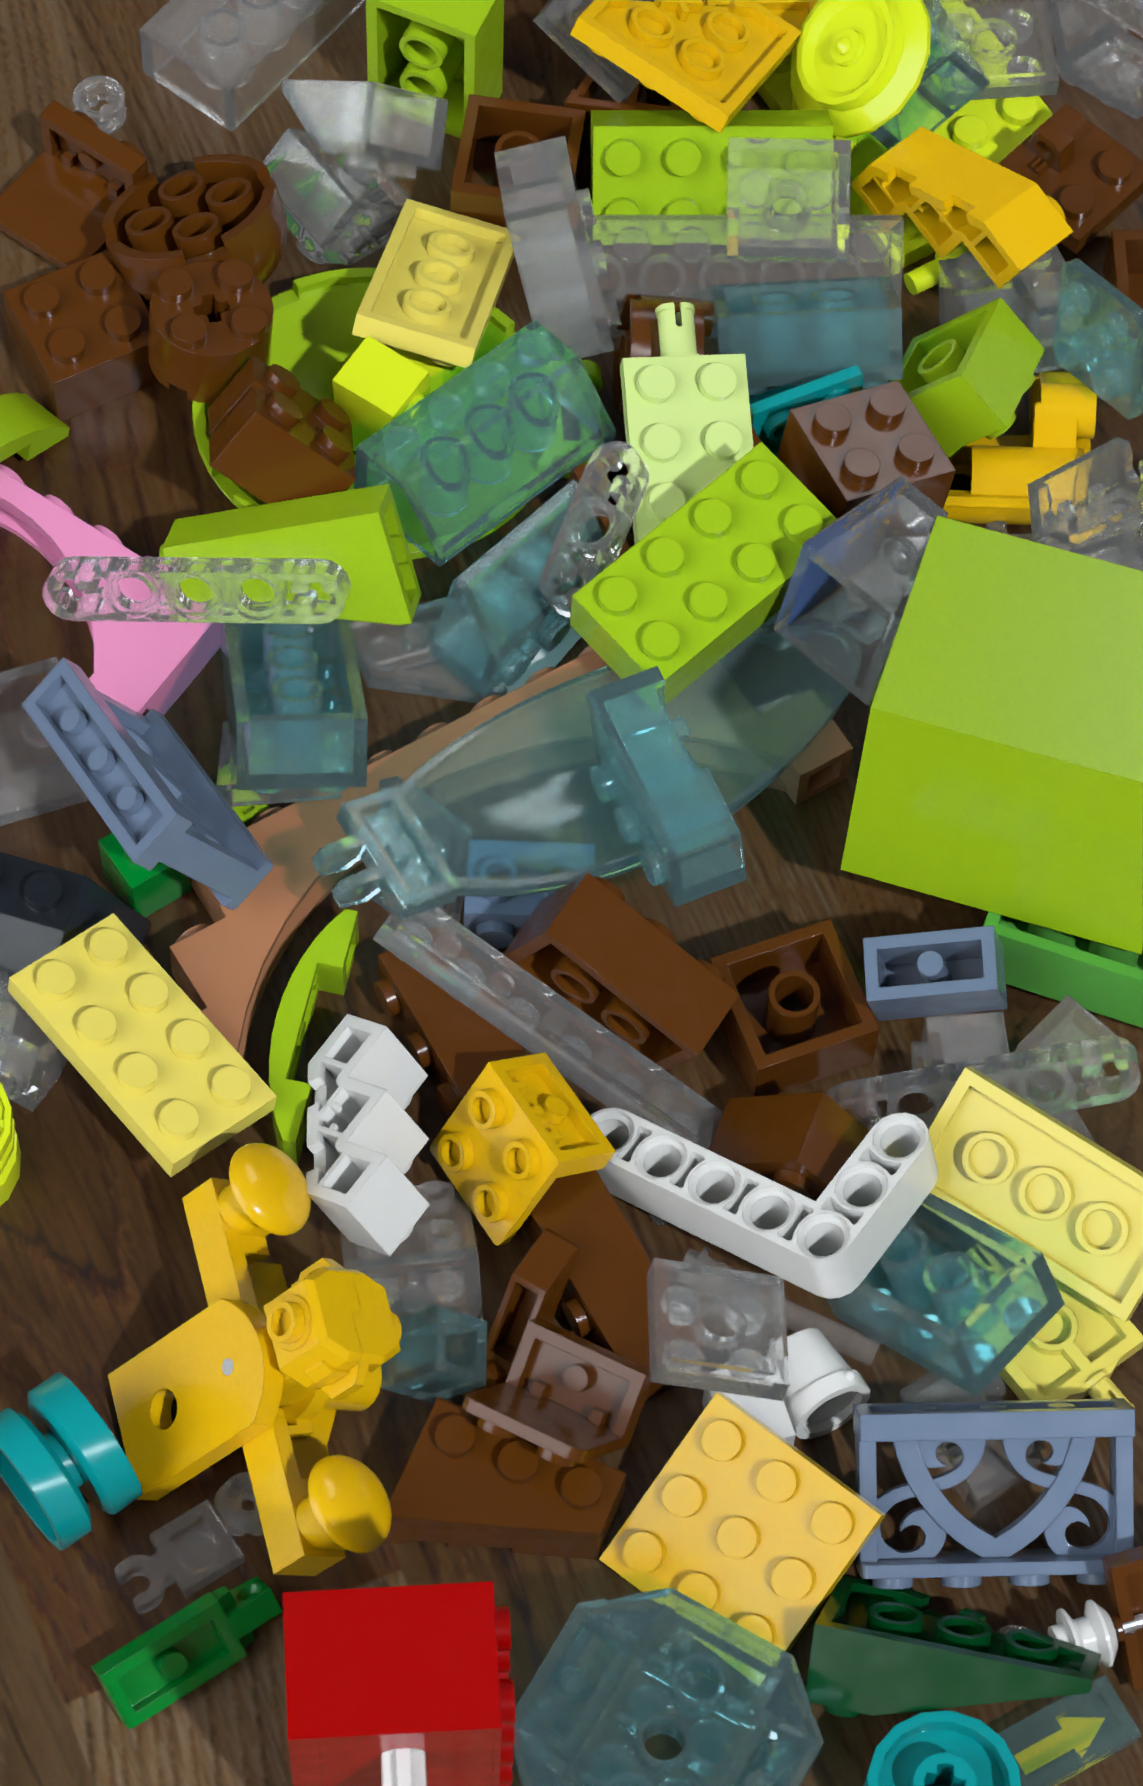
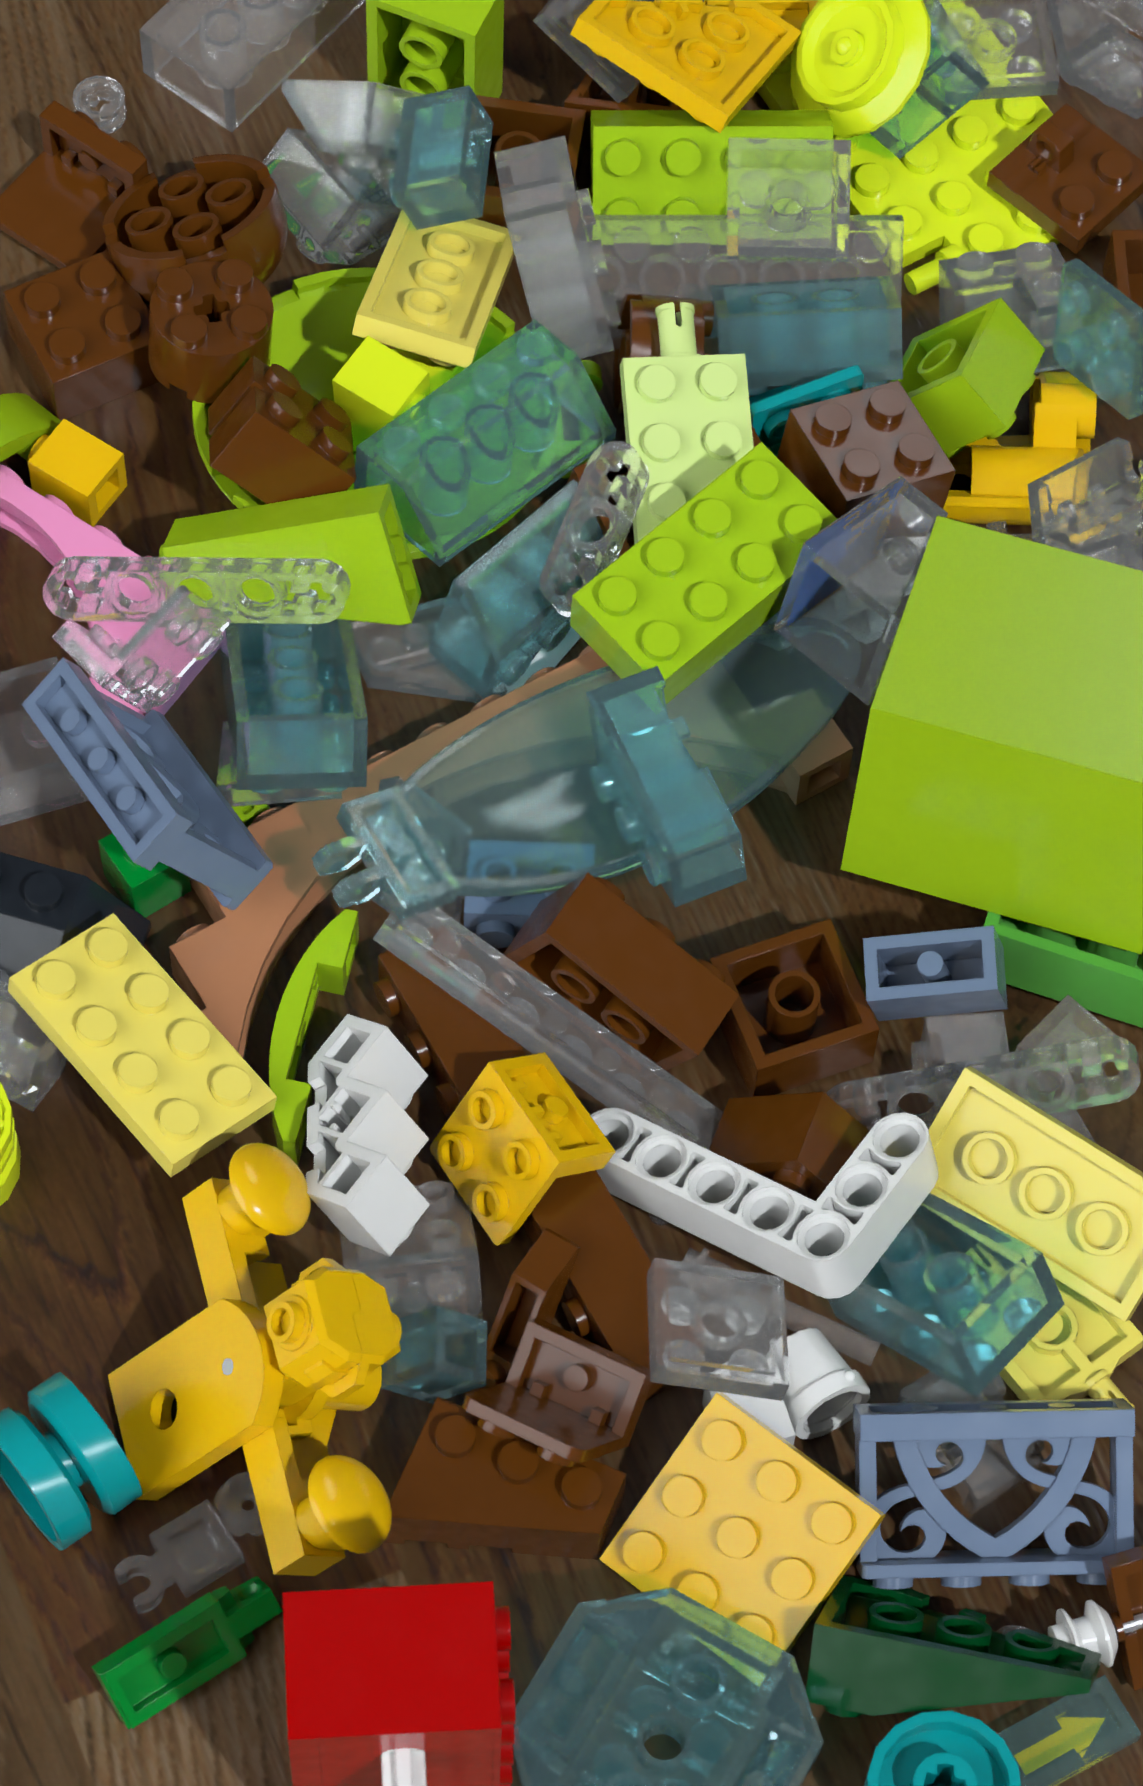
yellow brick [850,126,1073,289] -> none
none -> yellow brick [27,419,128,527]
none -> clear bracket [52,585,231,714]
none -> clear light blue brick [389,85,493,230]

